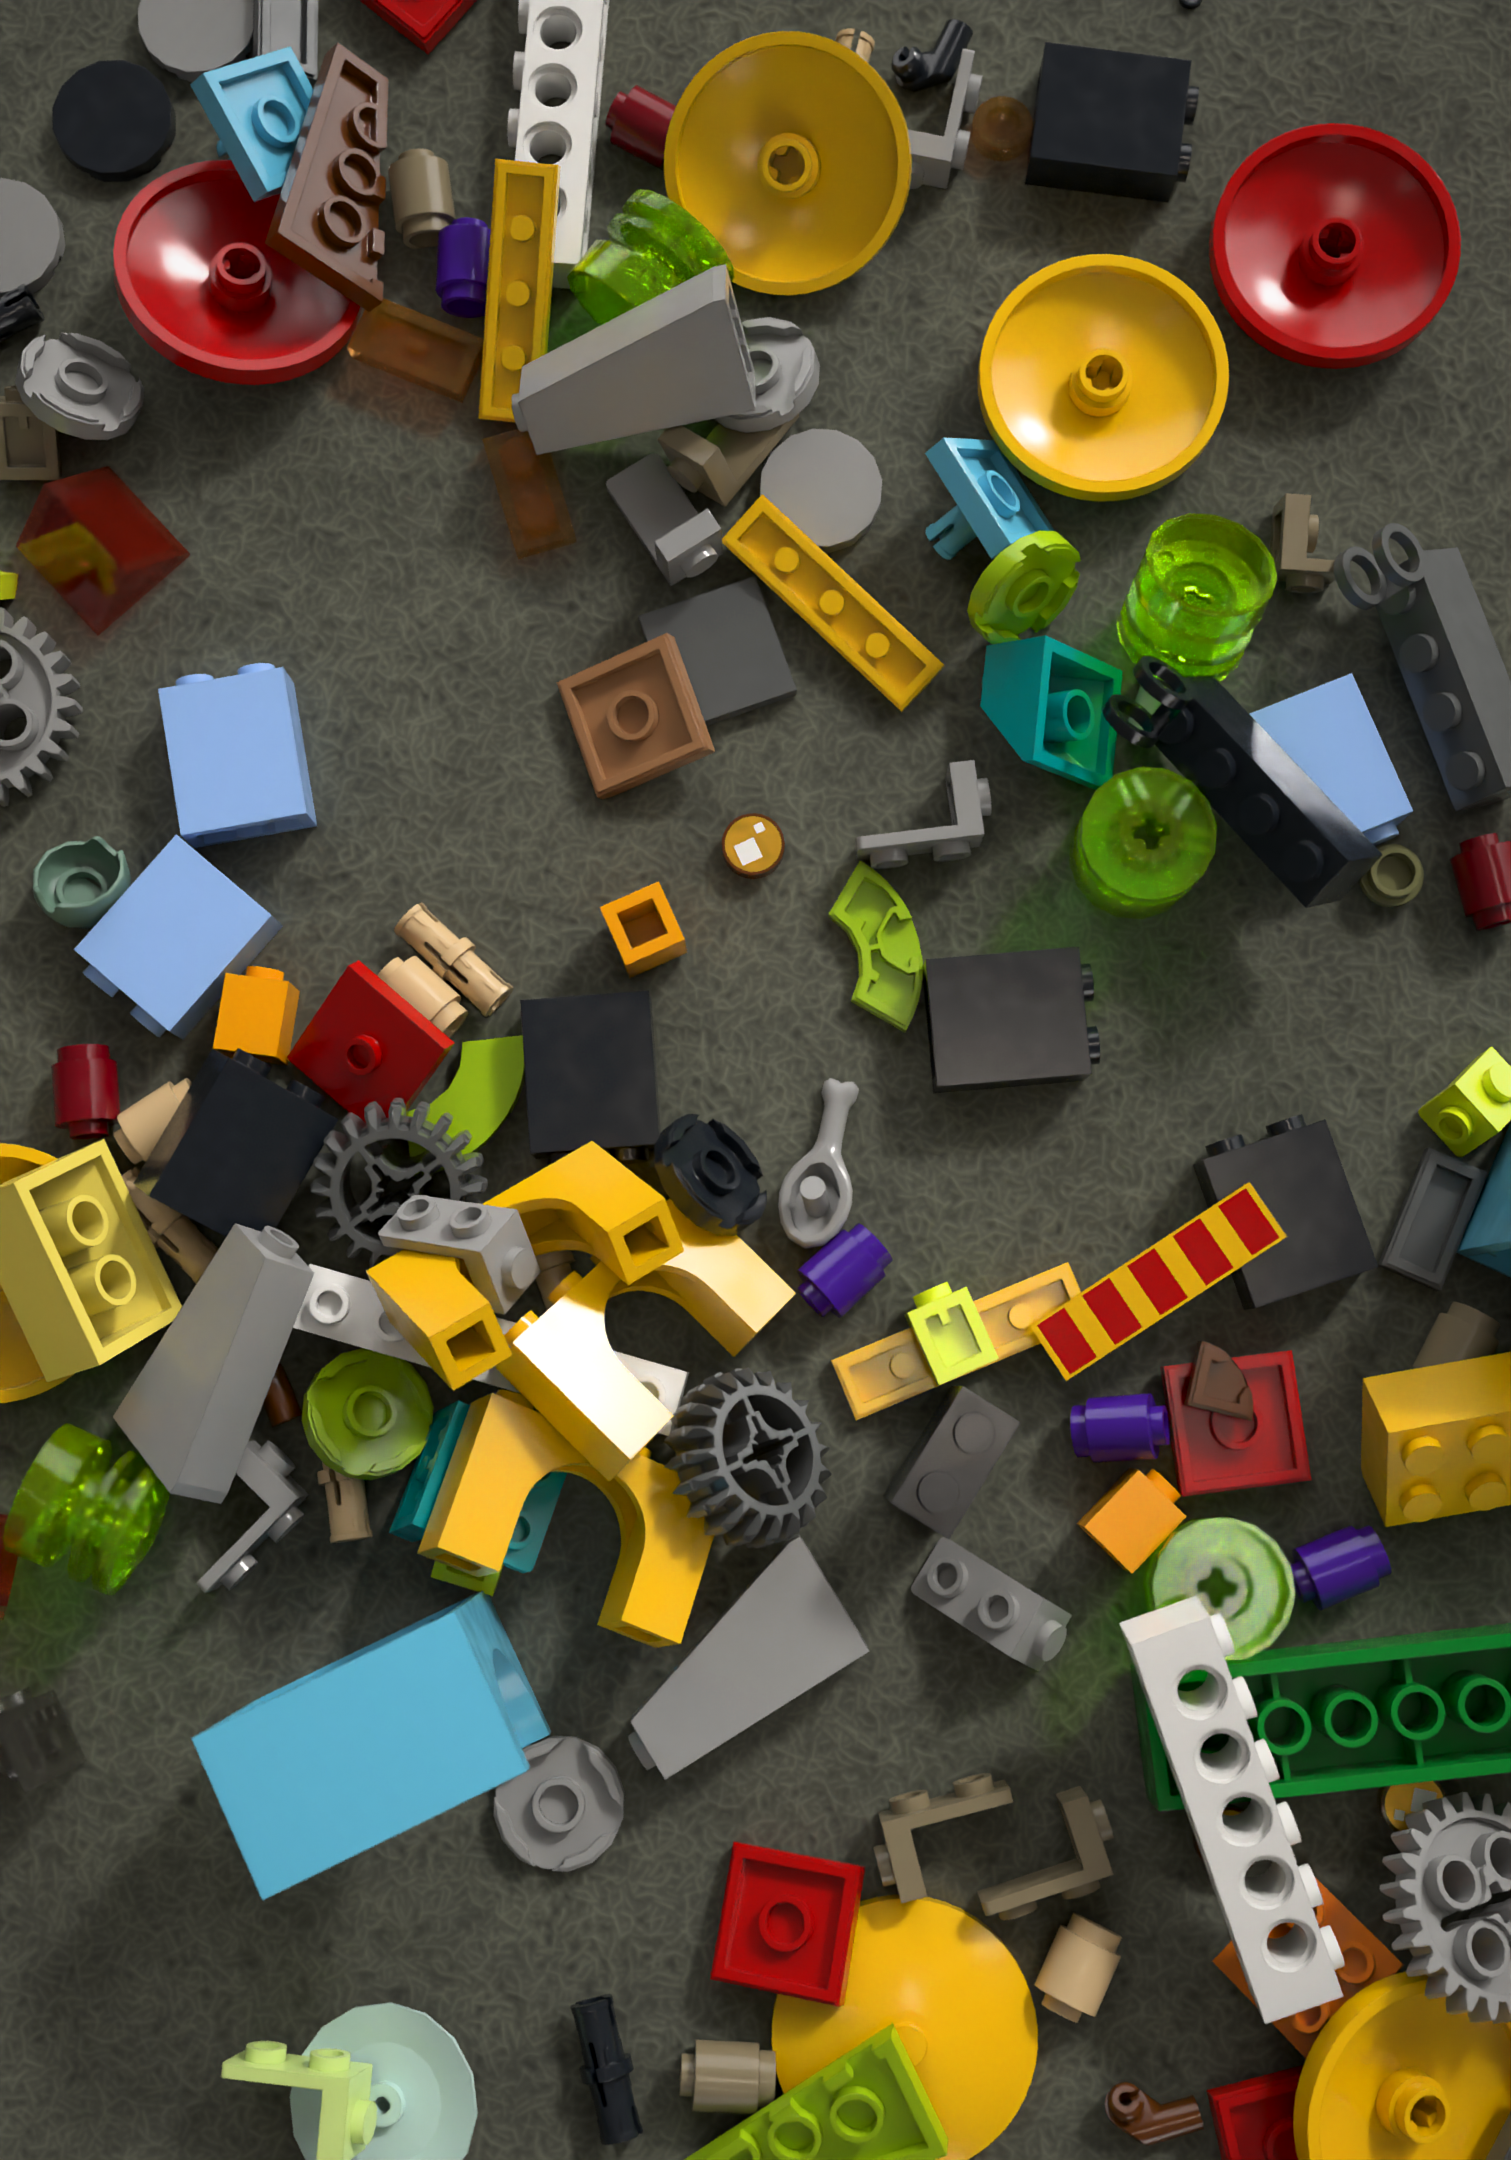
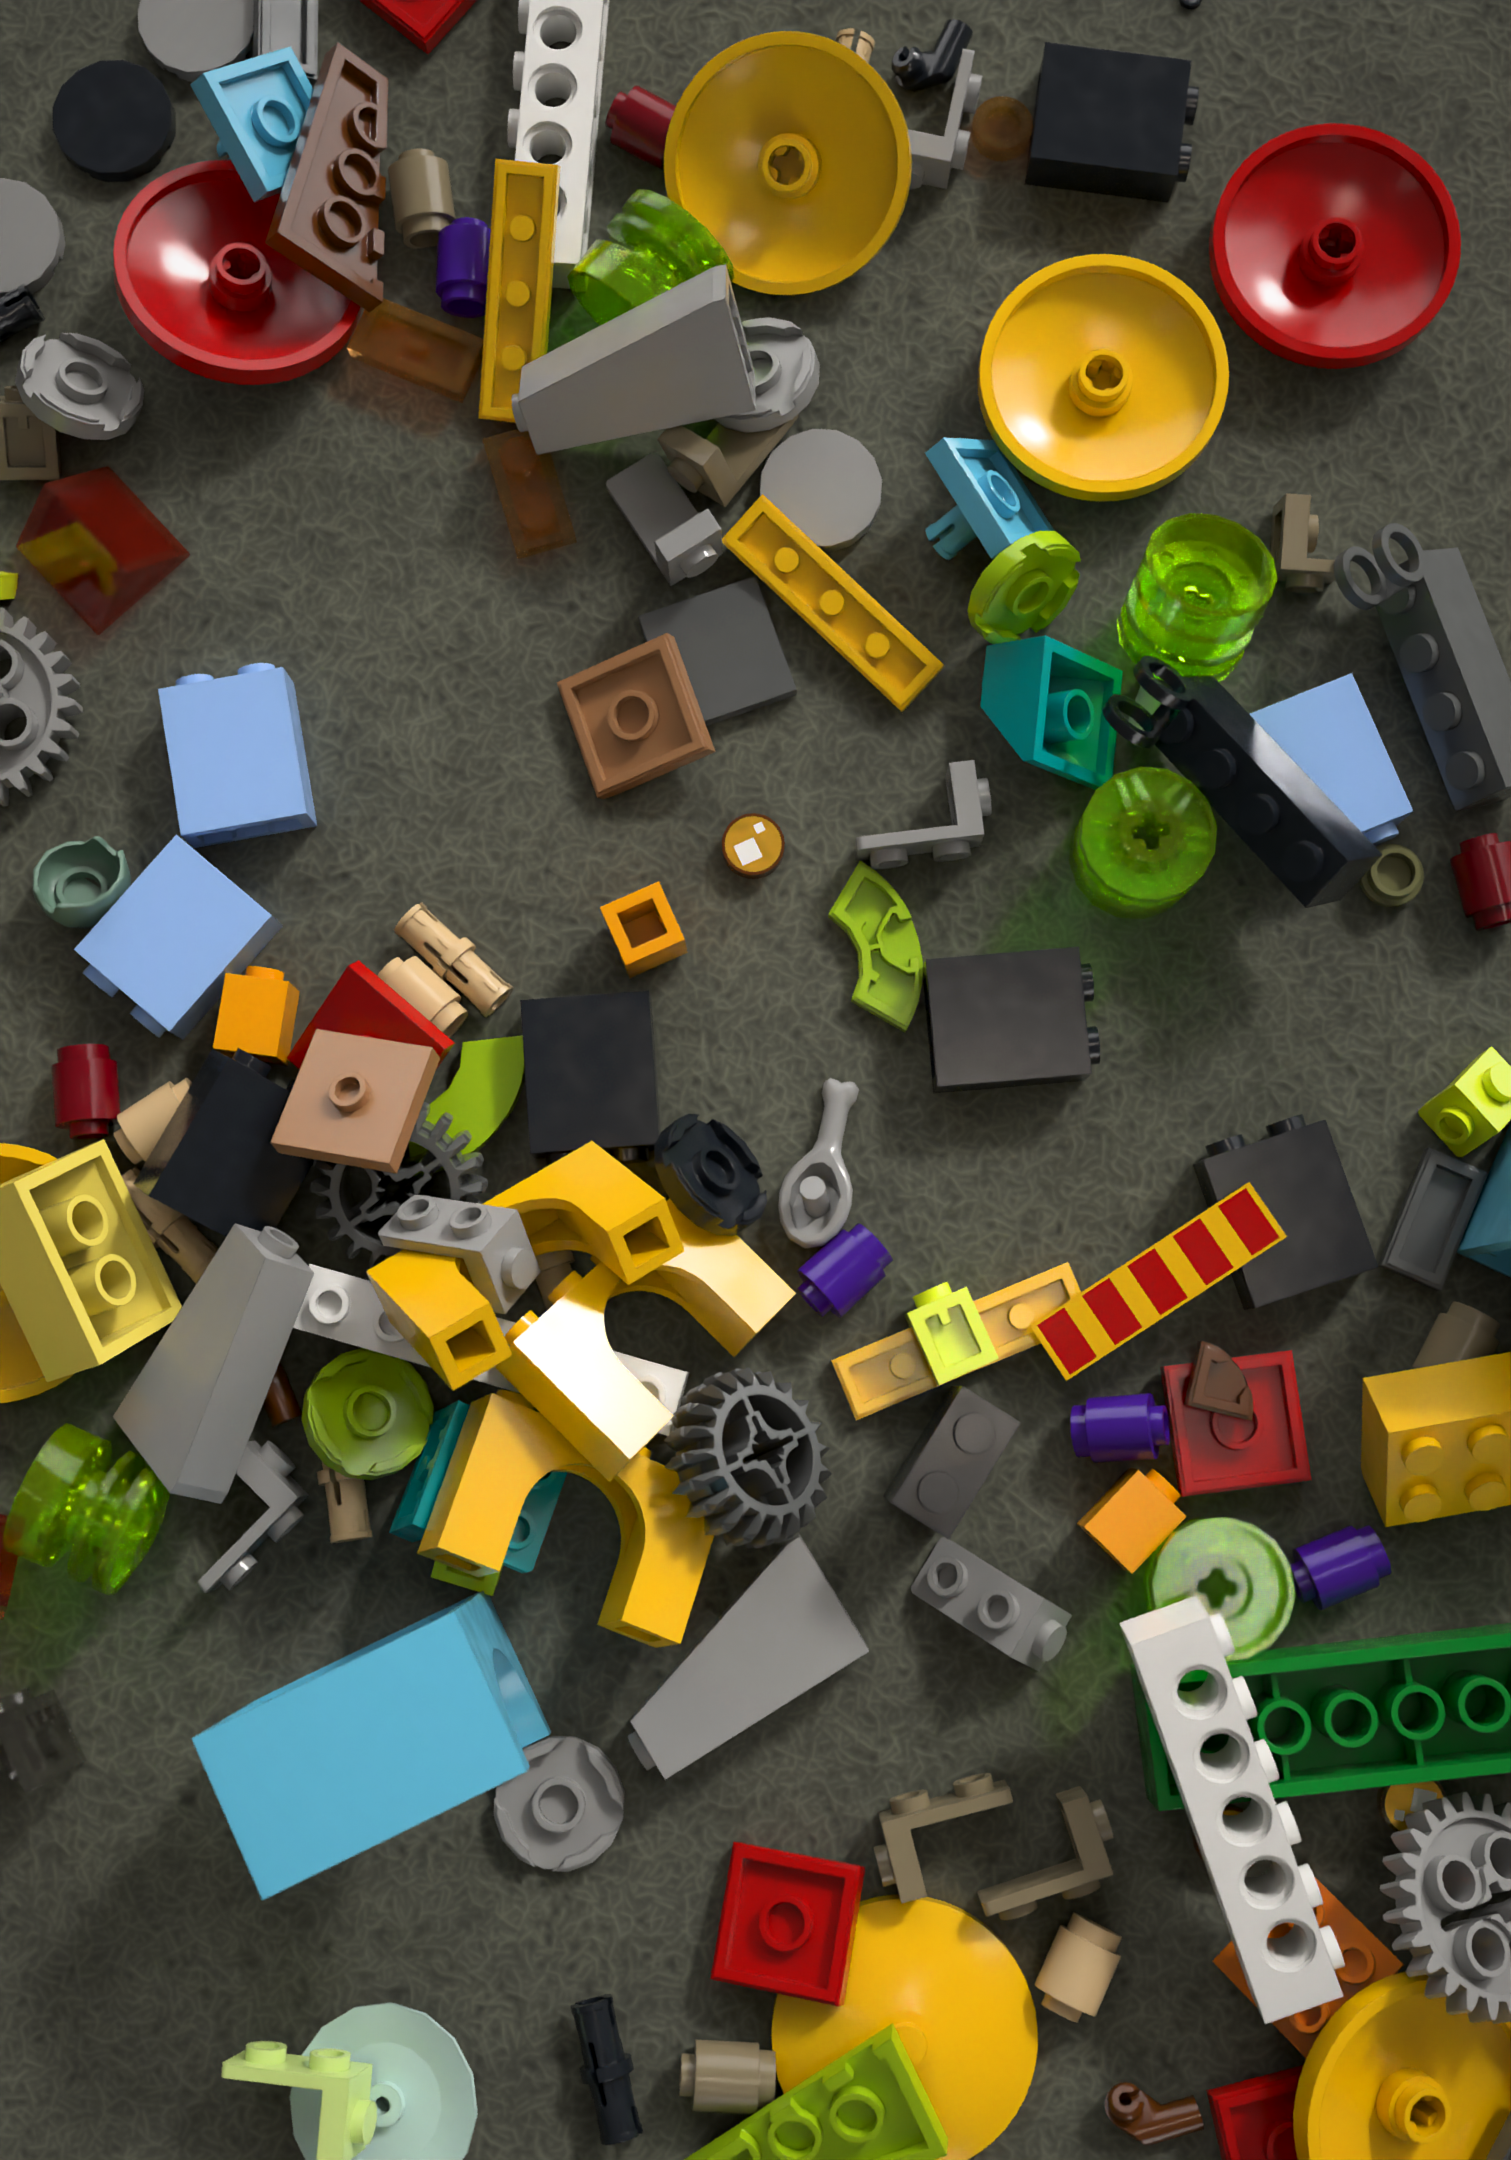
none -> medium nougat plate [270,1029,440,1174]

